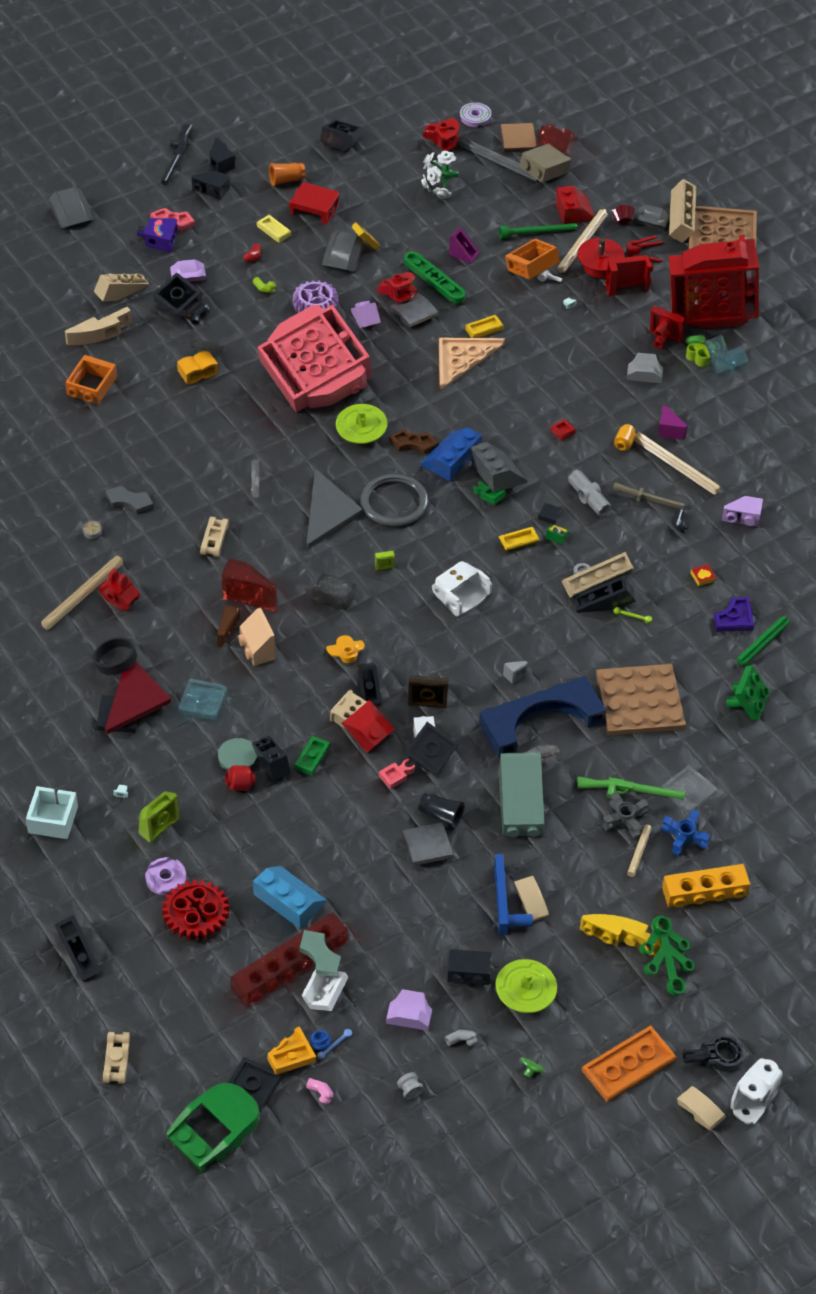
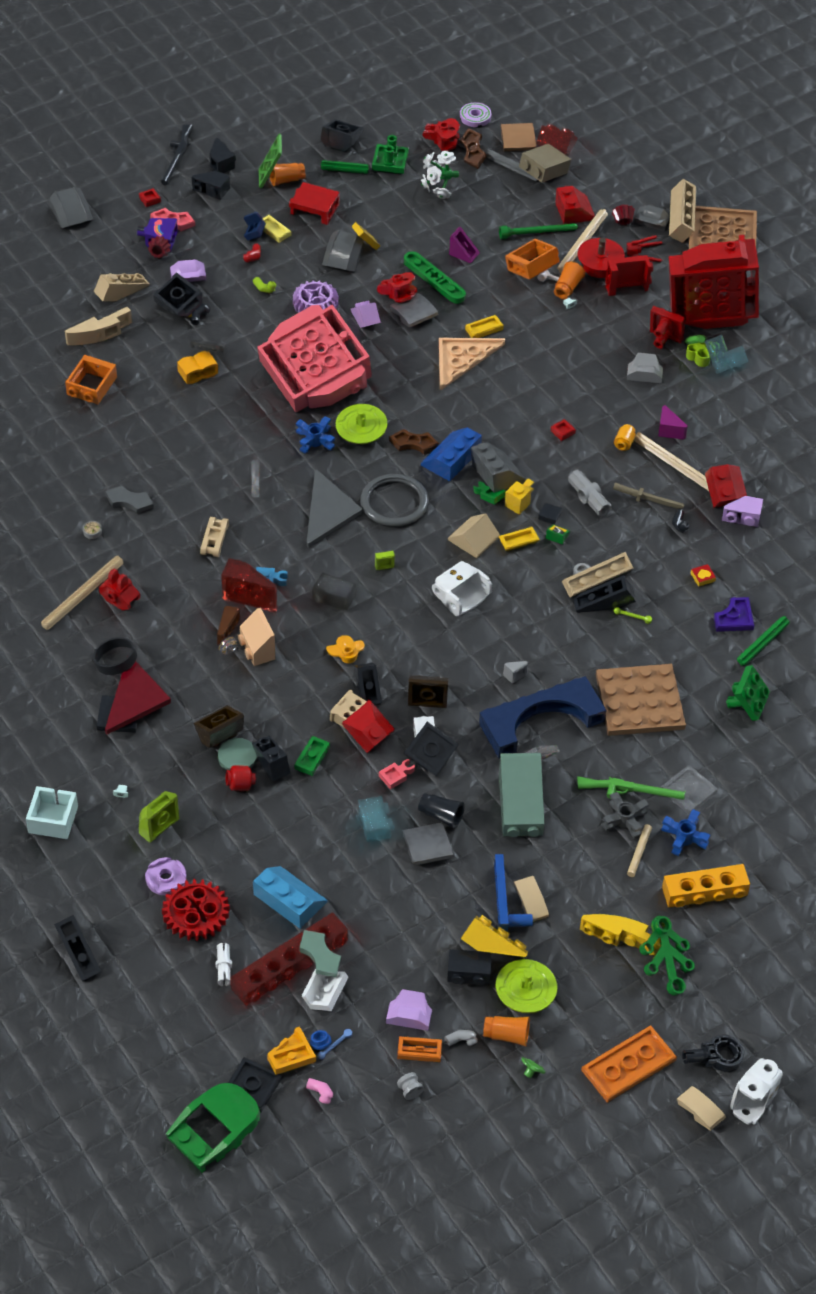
tan plate [103,1032,130,1084] -> none
clear light blue plate [178,678,227,721] -> none
none -> red tile [139,188,161,207]
none -> dark red piece [148,236,171,258]
none -> dark brown slope [193,705,244,748]
none -> white pin [216,943,232,986]
none -> clear tile [218,637,238,655]
none -> dark blue bracket [243,211,266,241]
none -> dark azure plate [254,567,288,587]
none -> bright green window [259,134,282,188]
none -> blue pin [296,416,335,454]
none -> green axle [321,160,369,174]
none -> clear light blue brick [358,796,394,842]
none -> green plate [372,135,409,174]
none -> orange tile [397,1036,442,1062]
none -> tan slope [448,514,500,558]
none -> reddish brown tile [460,128,487,169]
none -> yellow slope [461,915,528,957]
none -> orange plant [483,1016,530,1047]
none -> yellow brick [505,479,534,515]
none -> orange plant [553,262,585,300]
none -> red slope [705,464,747,508]

